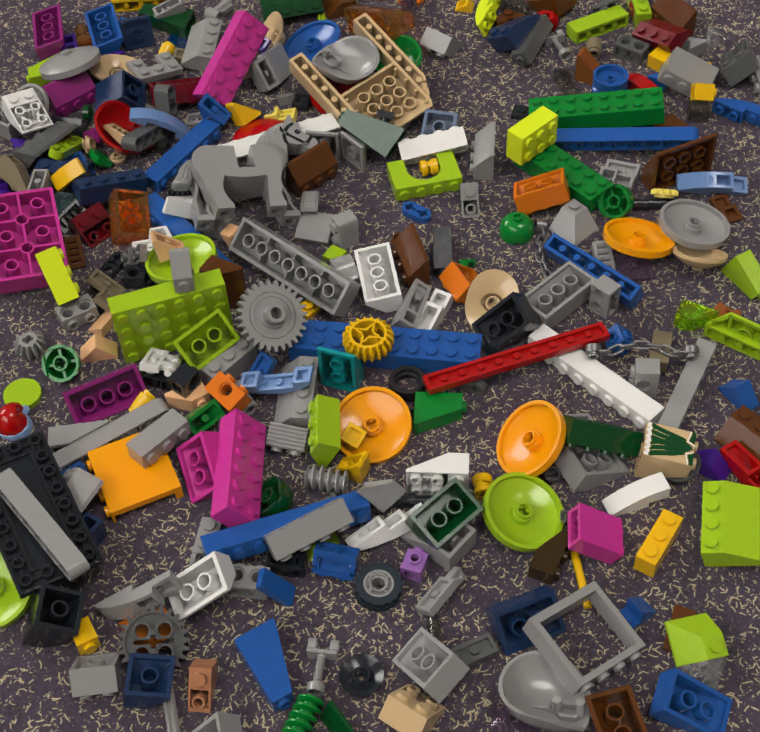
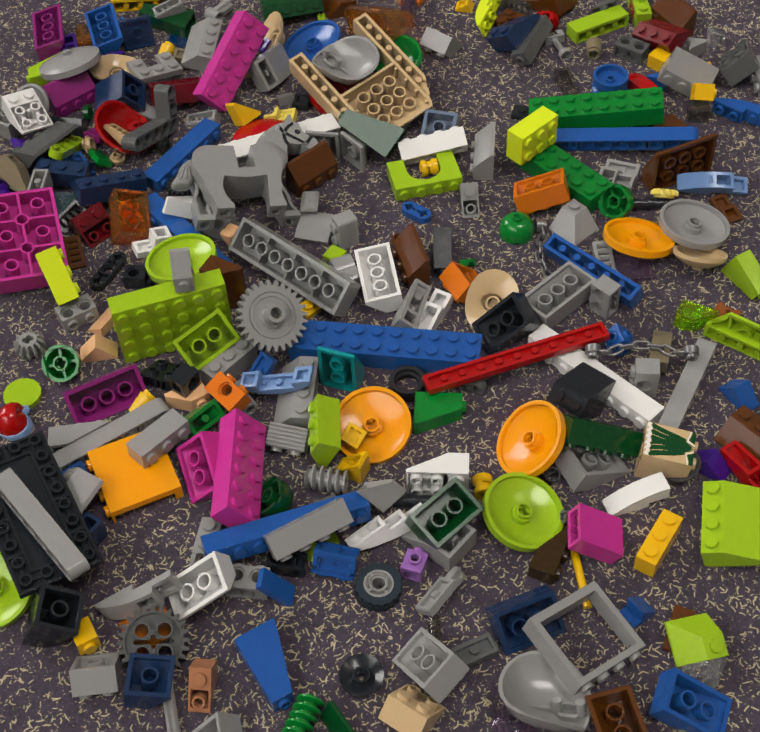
yellow slope [50,158,86,192] -> none
dark tan plate [86,268,127,312] -> none
flat silver slope [121,244,147,267] -> none
medium blue slope [129,108,190,140] -> none
white plate [139,348,182,377] -> none
light nougat slope [150,230,185,263] -> none
blue slope [197,93,232,127] -> none
light grey bar [306,637,340,697] -> none
yellow gear [342,316,394,363] -> none
black plate [376,109,395,123] -> none
dark orange slope [575,47,600,85] -> none
none -> black slope [547,362,616,418]

